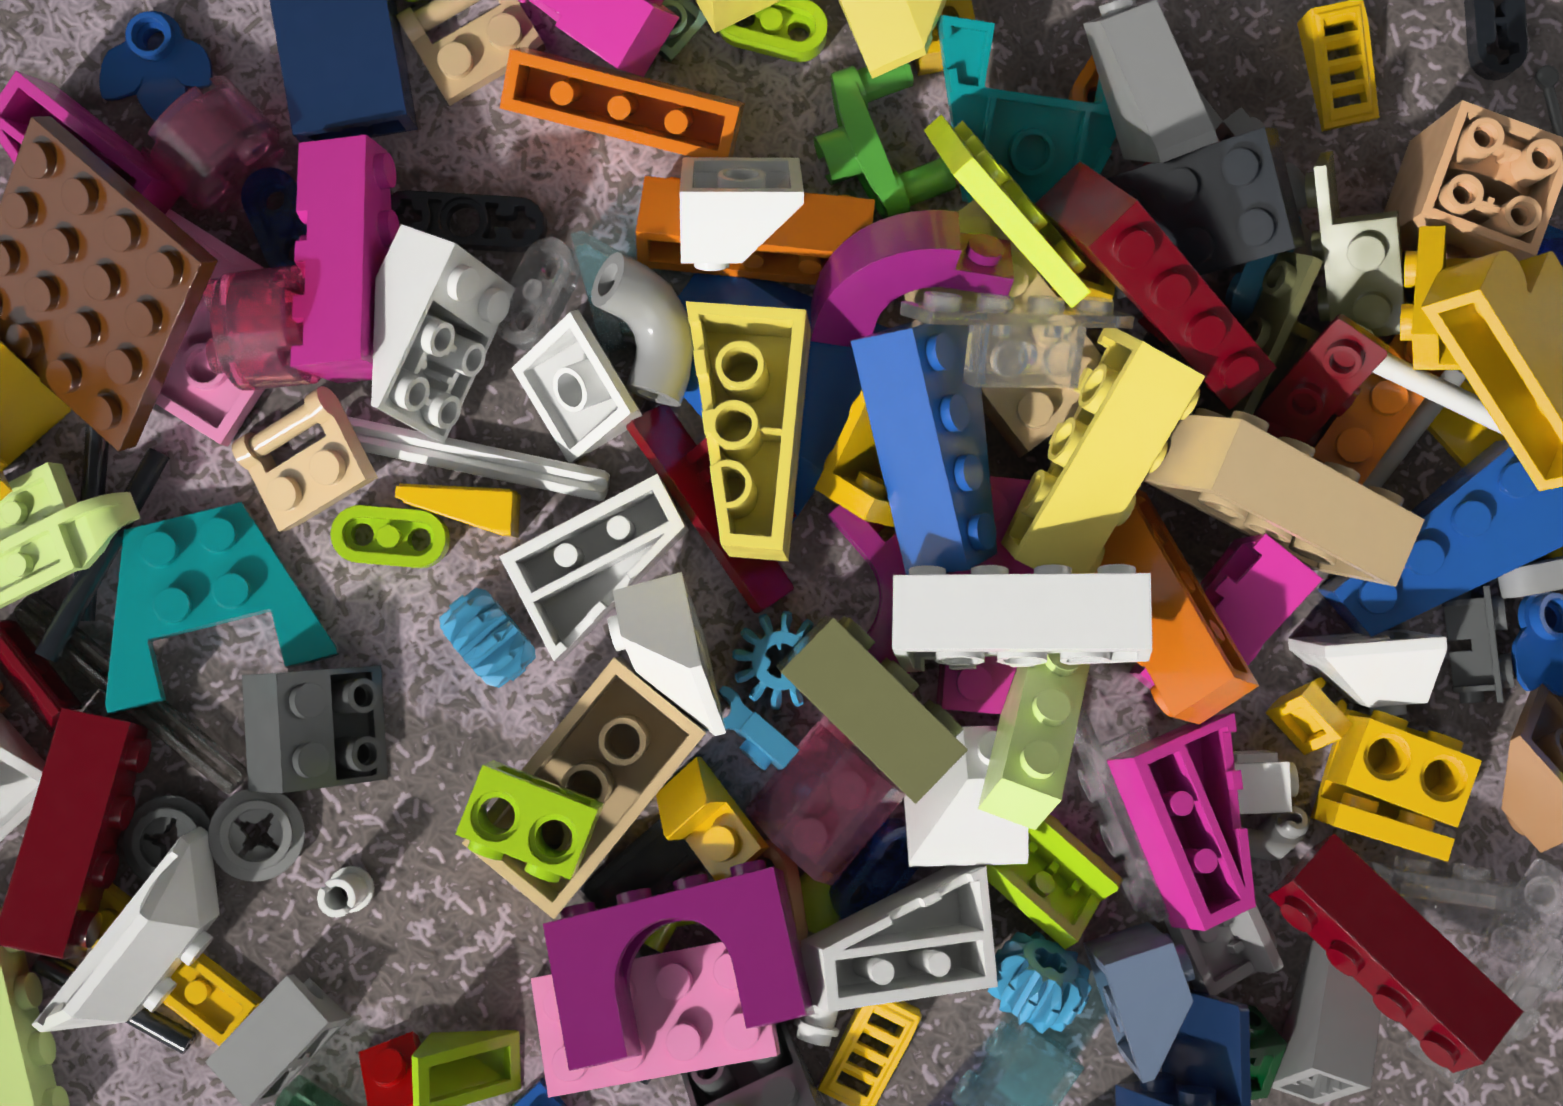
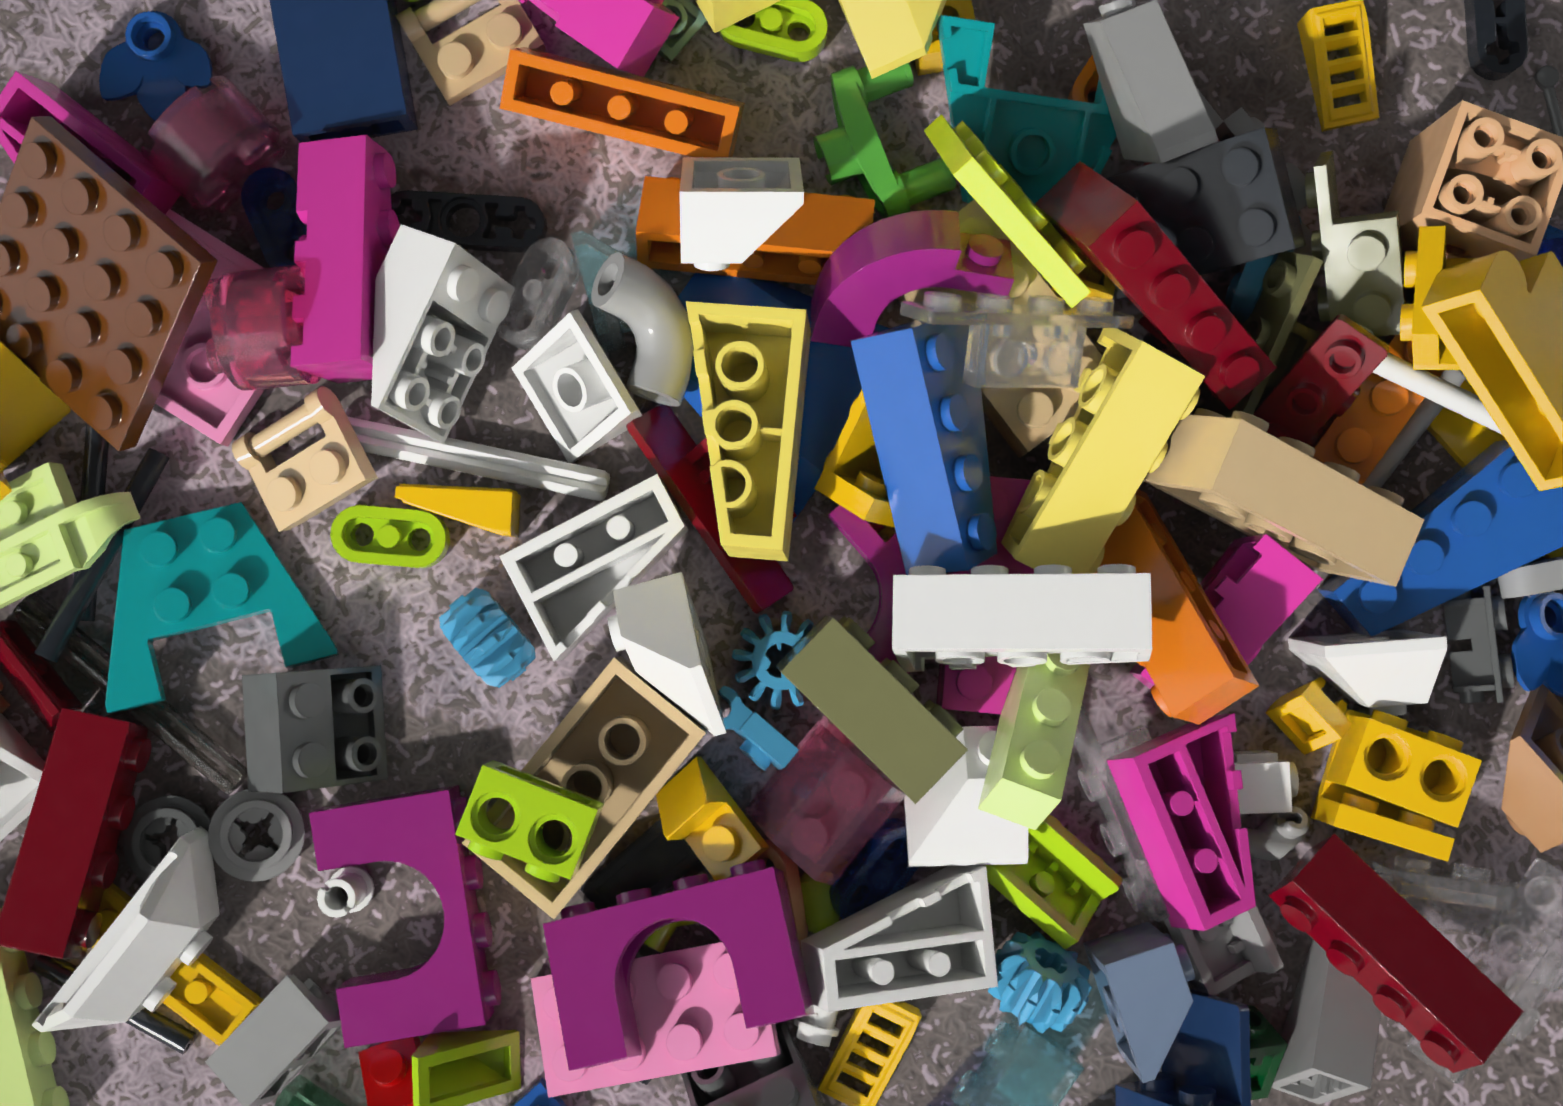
none -> magenta arch [309,785,501,1048]

